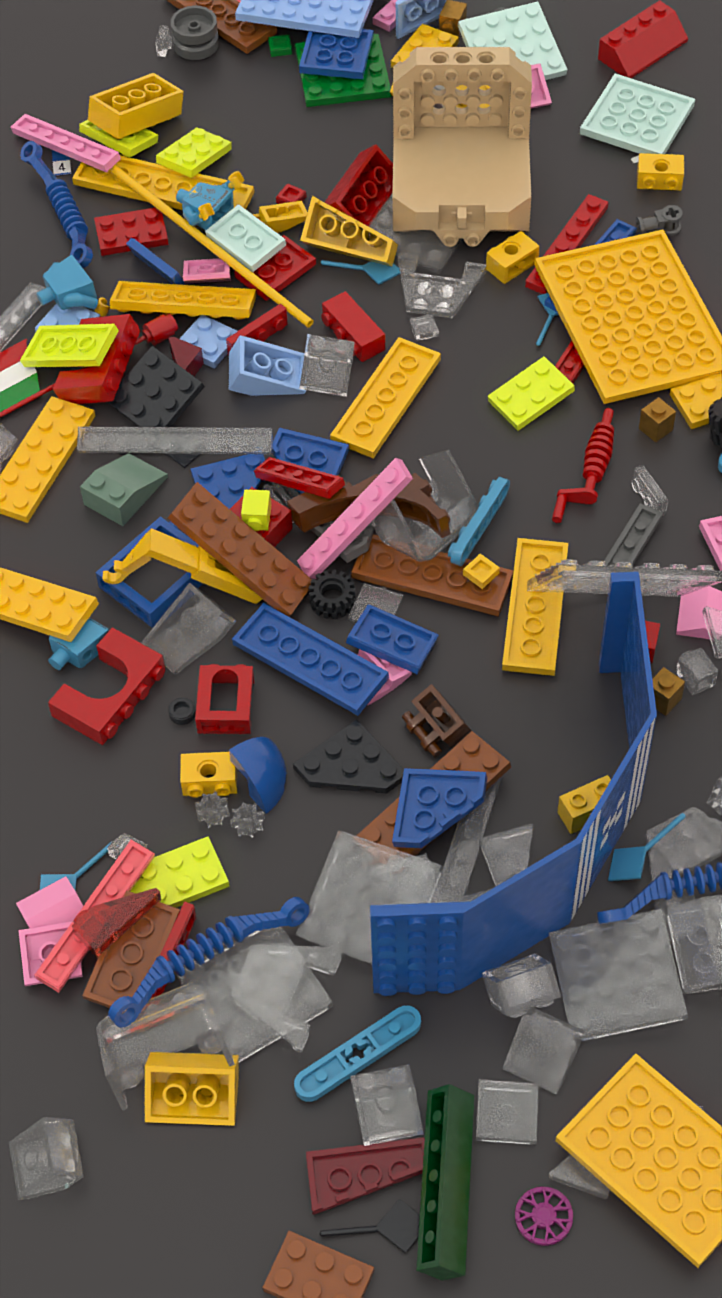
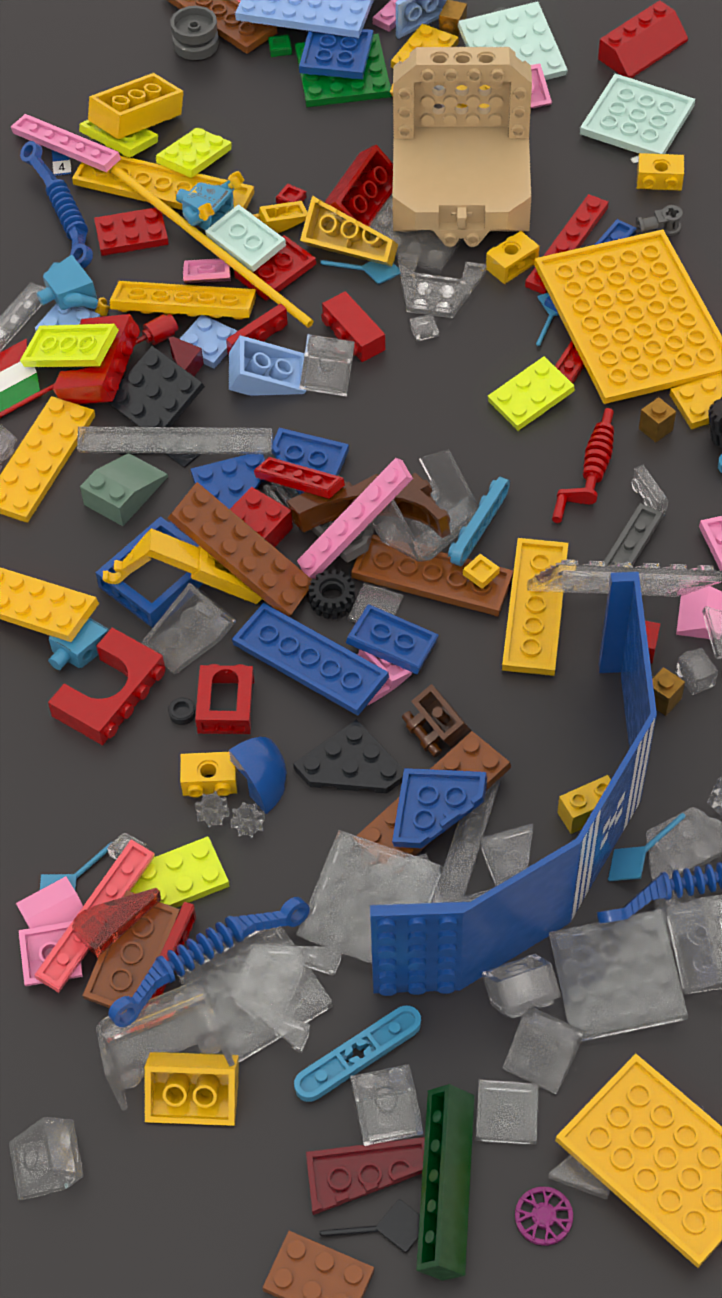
blue tile [126,238,185,285] -> none
clear plate [155,25,172,57] -> none
neon yellow brick [241,490,271,531] -> none
yellow plate [330,337,441,459] -> none

